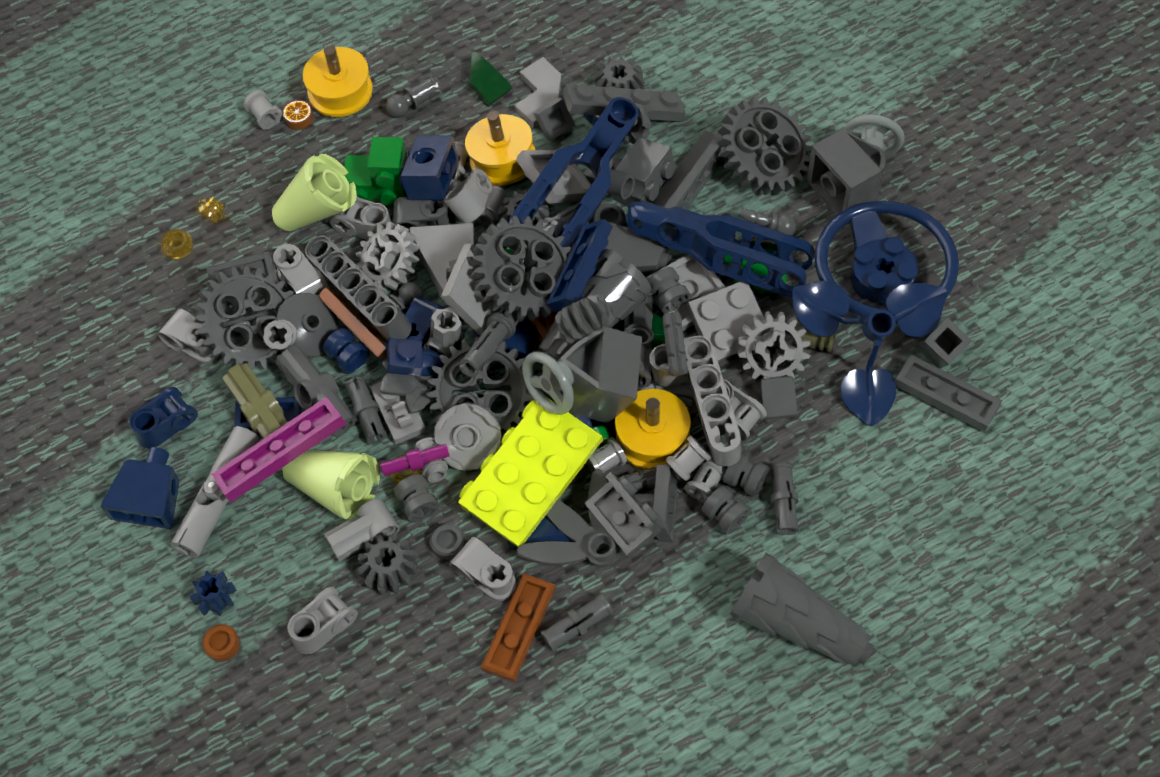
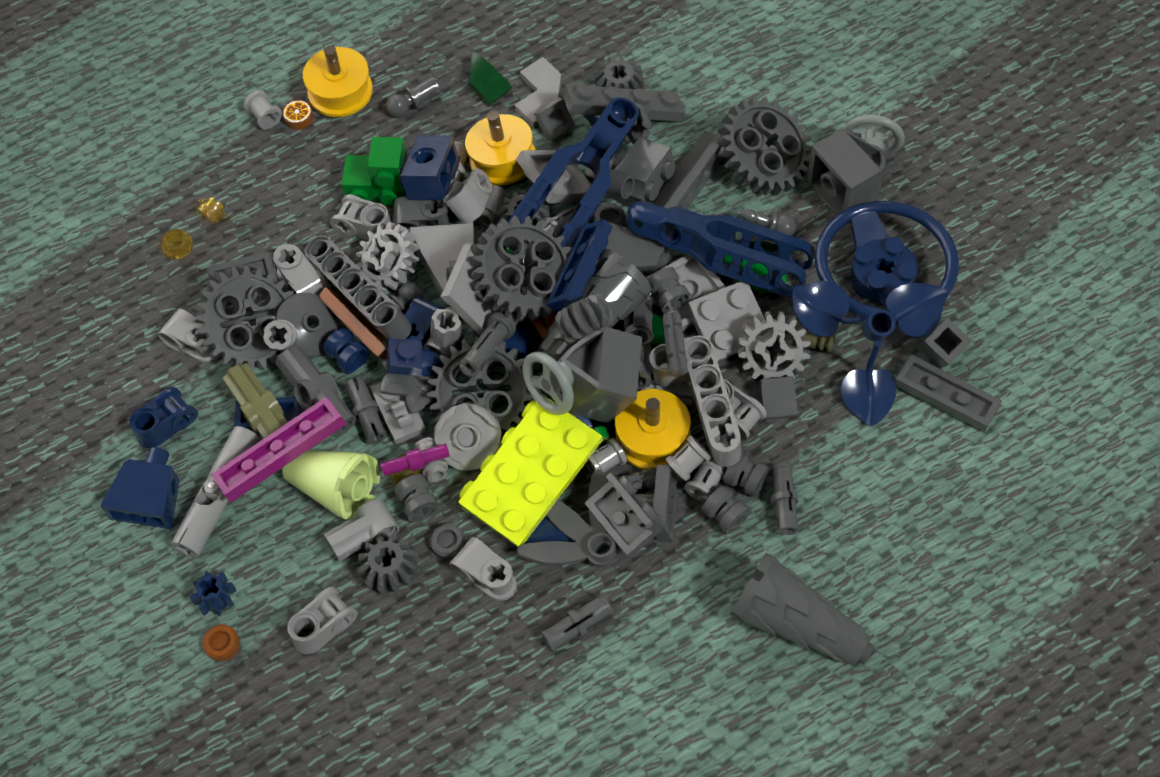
yellowish green cone [272,154,357,231] -> none
dark orange tile [481,573,556,683] -> none

